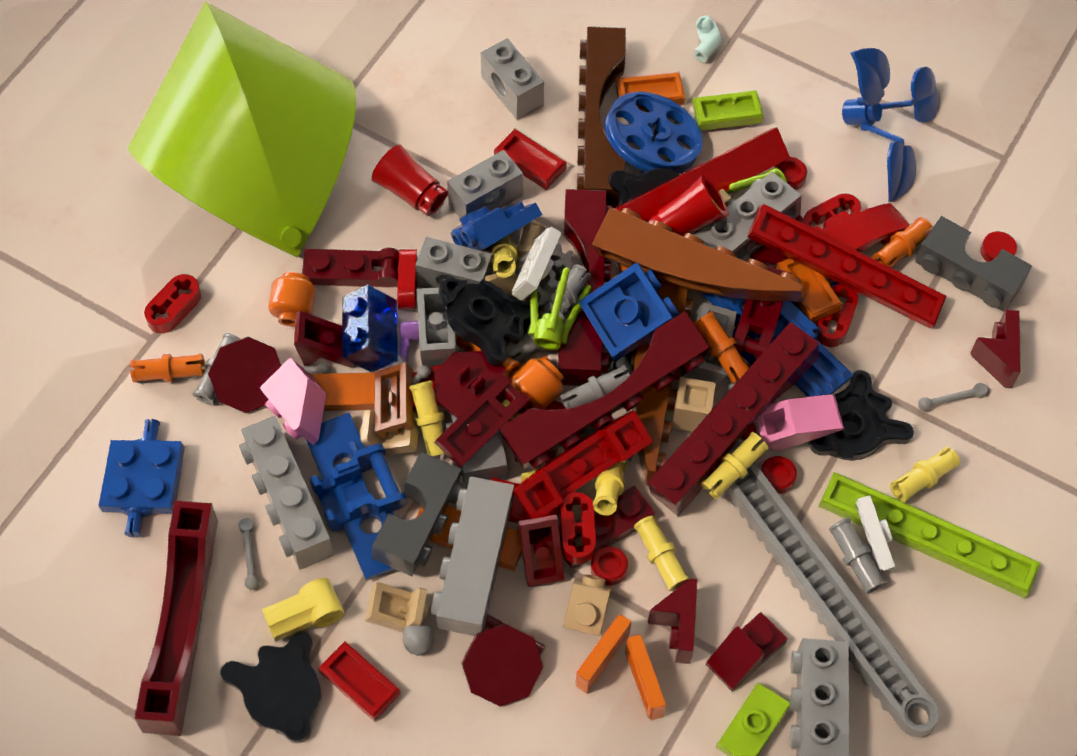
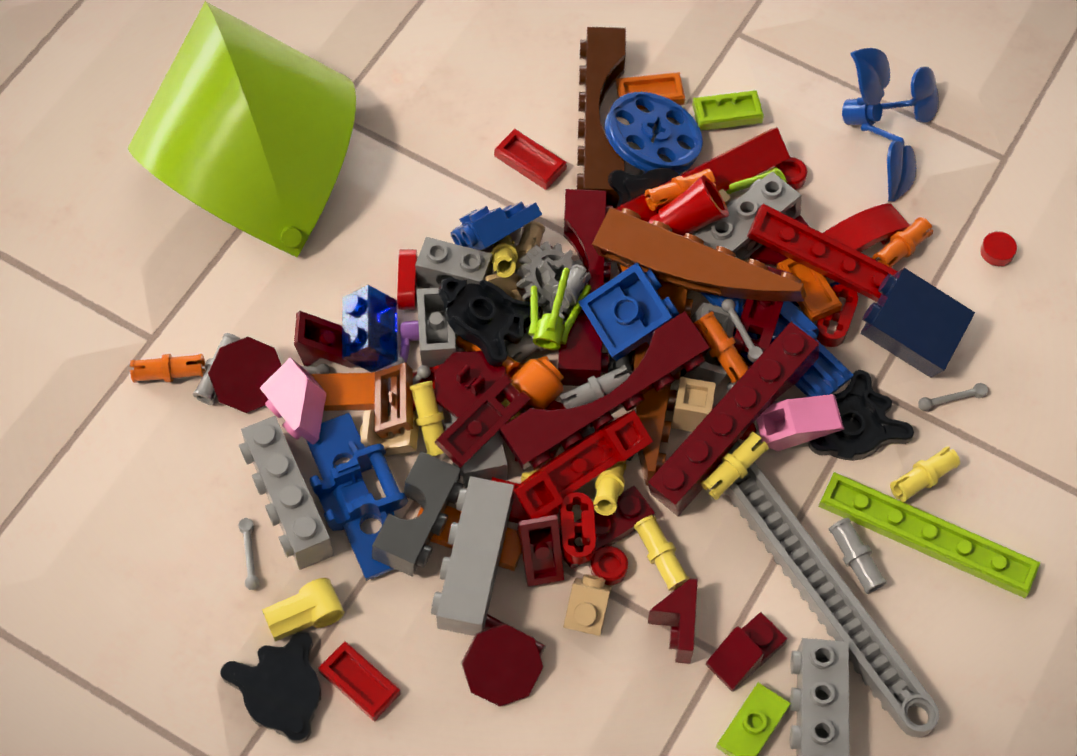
blue plate [98,419,185,538] -> none
dark red arch [134,500,218,736] -> none
red beam [144,274,201,334] -> none
orange head [268,272,316,327] -> none
dark red plate [302,248,399,288] -> none
tan bracket [365,582,429,633] -> none
red plant [371,145,448,217] -> none
light grey hinge [403,625,434,656] -> none
light grey brick [447,150,523,218] -> none
light grey brick [480,38,544,120] -> none
white plate [512,227,561,300] -> none
orange tile [576,614,632,693] -> none
orange tile [625,634,666,721] -> none
light aqua arm [694,15,722,63] -> none
red tile [761,456,797,494] -> none
red beam [803,193,861,233] -> none
white plate [855,495,895,573] -> none
dark grey arch [915,216,1032,312] -> none
dark red slope [970,309,1021,389] -> none
none -> orange pin [645,169,716,211]
none -> light grey hinge [721,299,763,362]
none -> dark blue brick [860,268,975,378]

